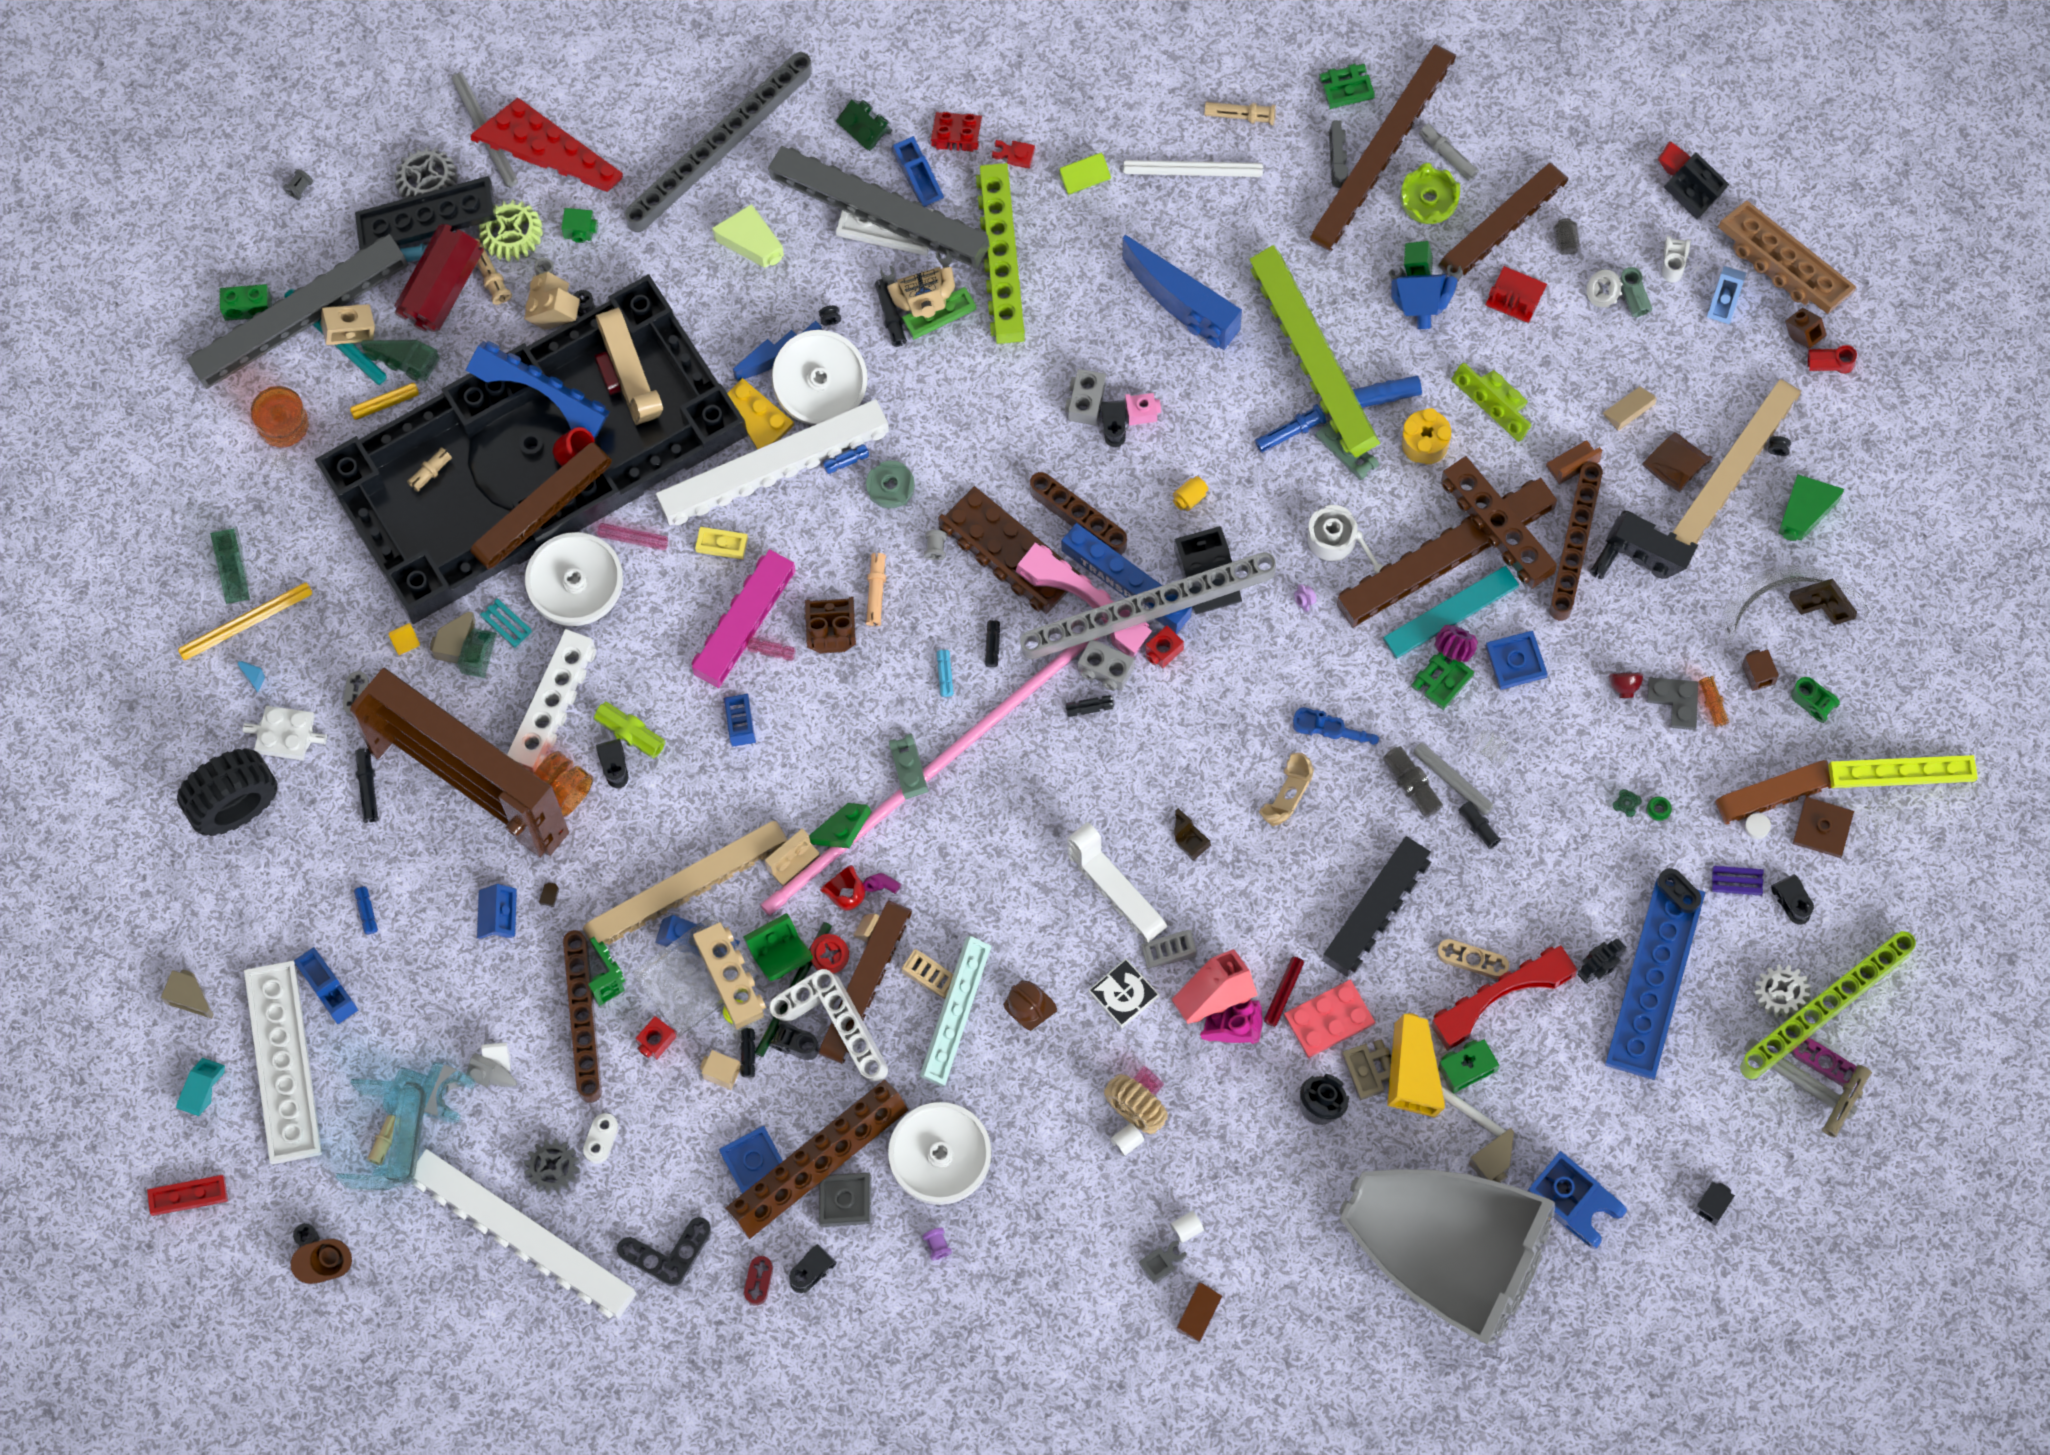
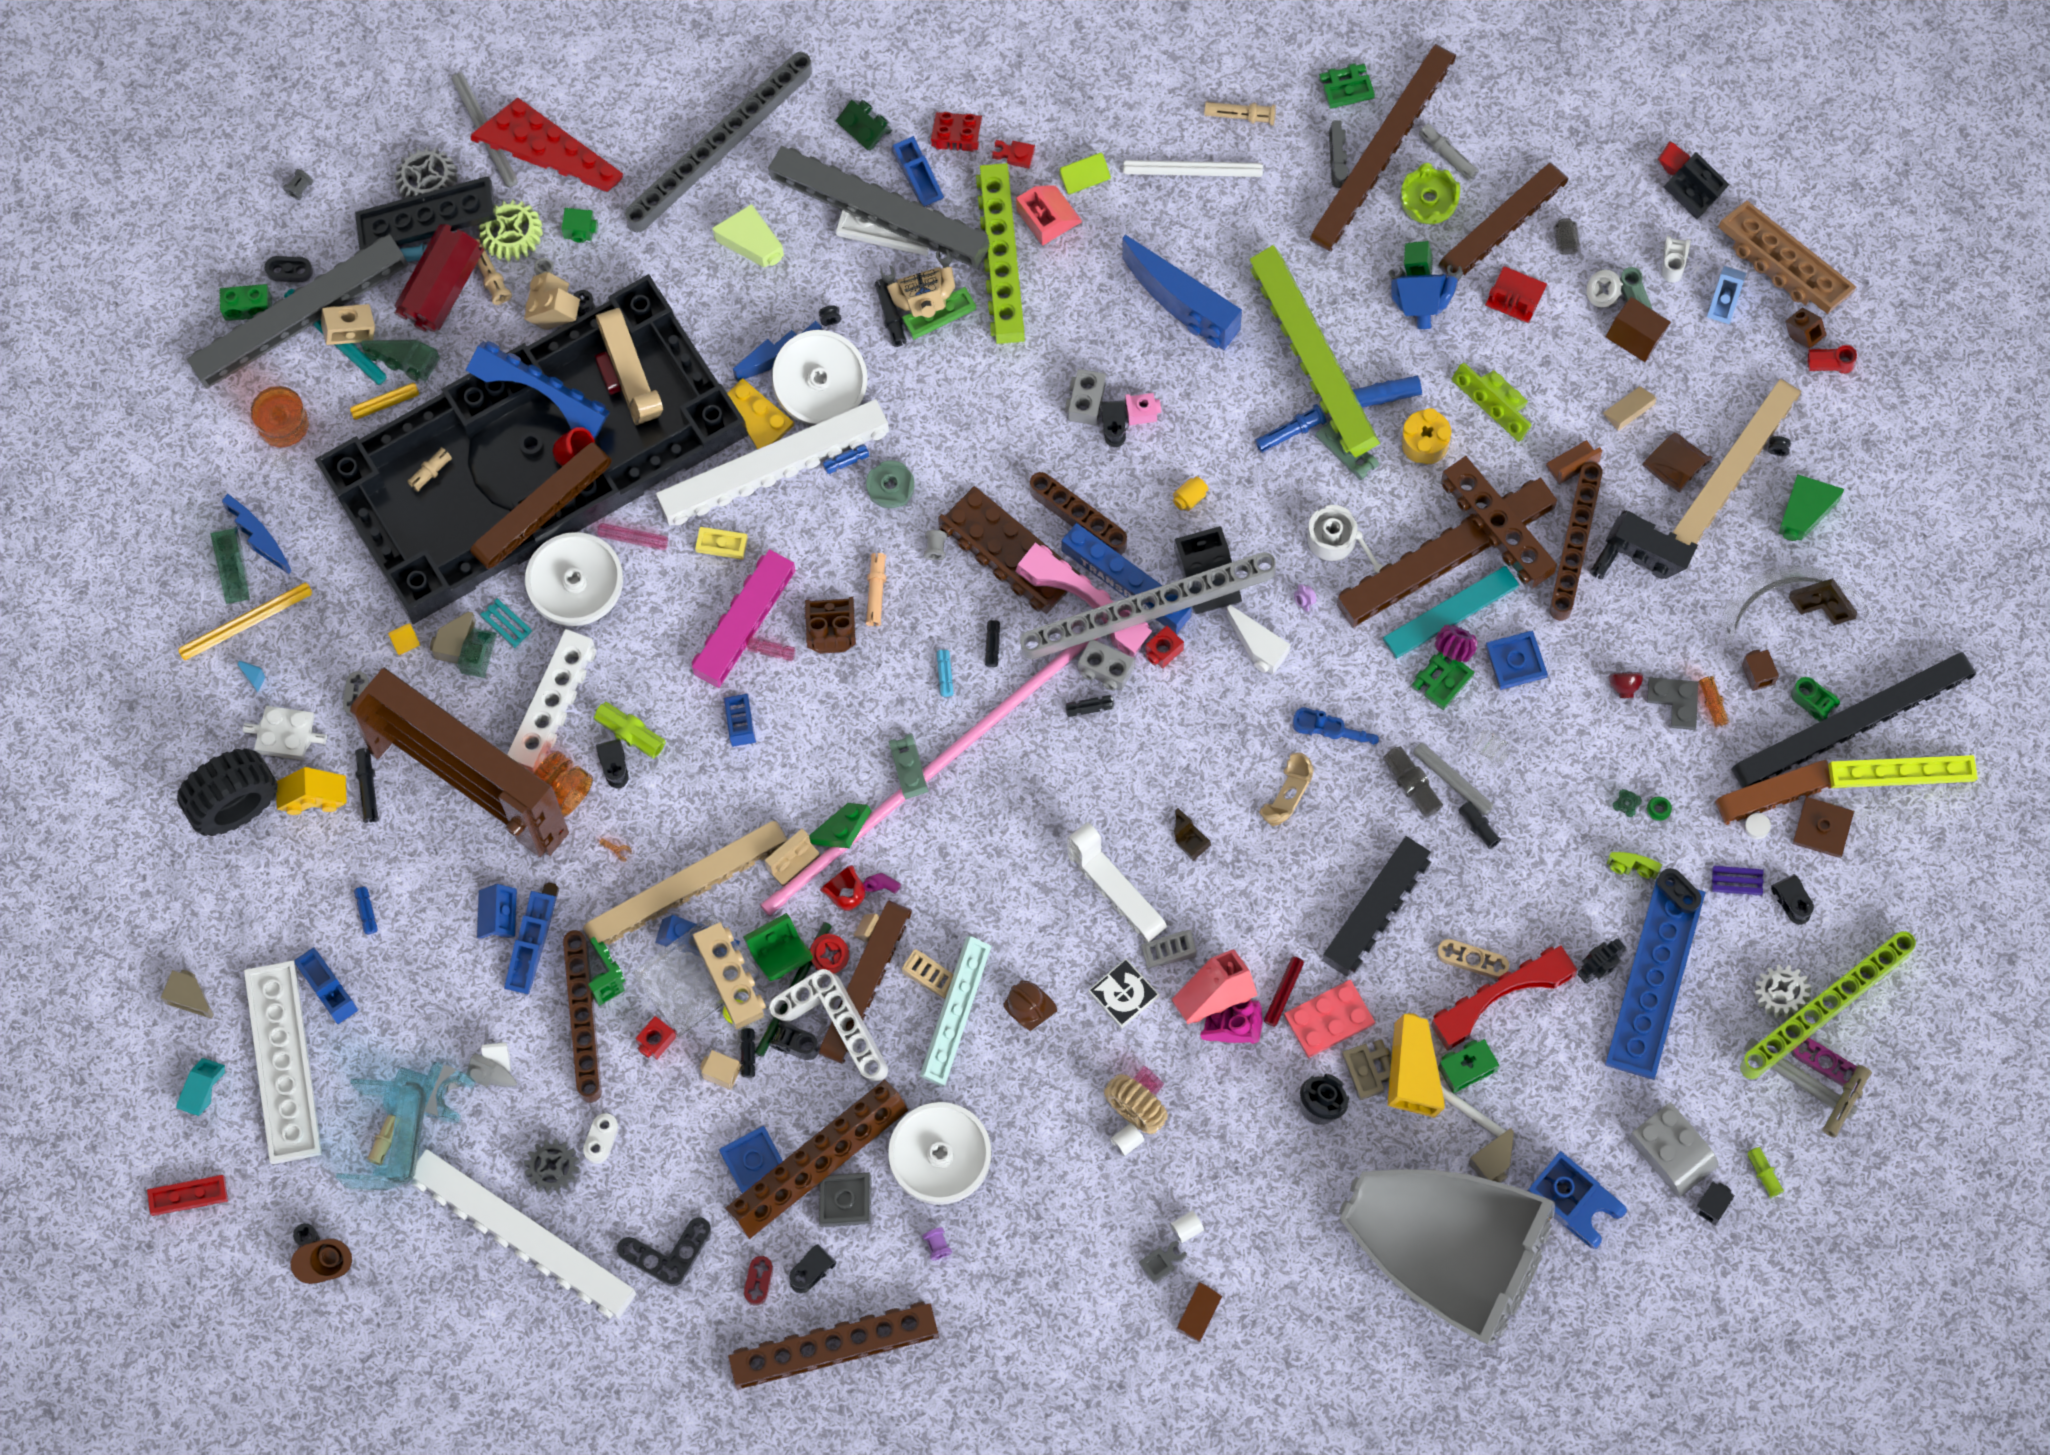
none -> blue slope [222,493,292,574]
none -> black plate [264,256,313,282]
none -> yellow brick [276,767,347,815]
none -> blue slope [504,891,557,994]
none -> clear orange hand [600,838,632,862]
none -> reddish brown brick [728,1302,939,1390]
none -> coral slope [1016,185,1082,246]
none -> white slope [1226,605,1290,675]
none -> reddish brown slope [1606,297,1672,363]
none -> lime slope [1607,852,1663,879]
none -> light grey brick [1628,1102,1719,1198]
none -> black beam [1731,652,1977,788]
none -> lime axle [1747,1147,1784,1198]

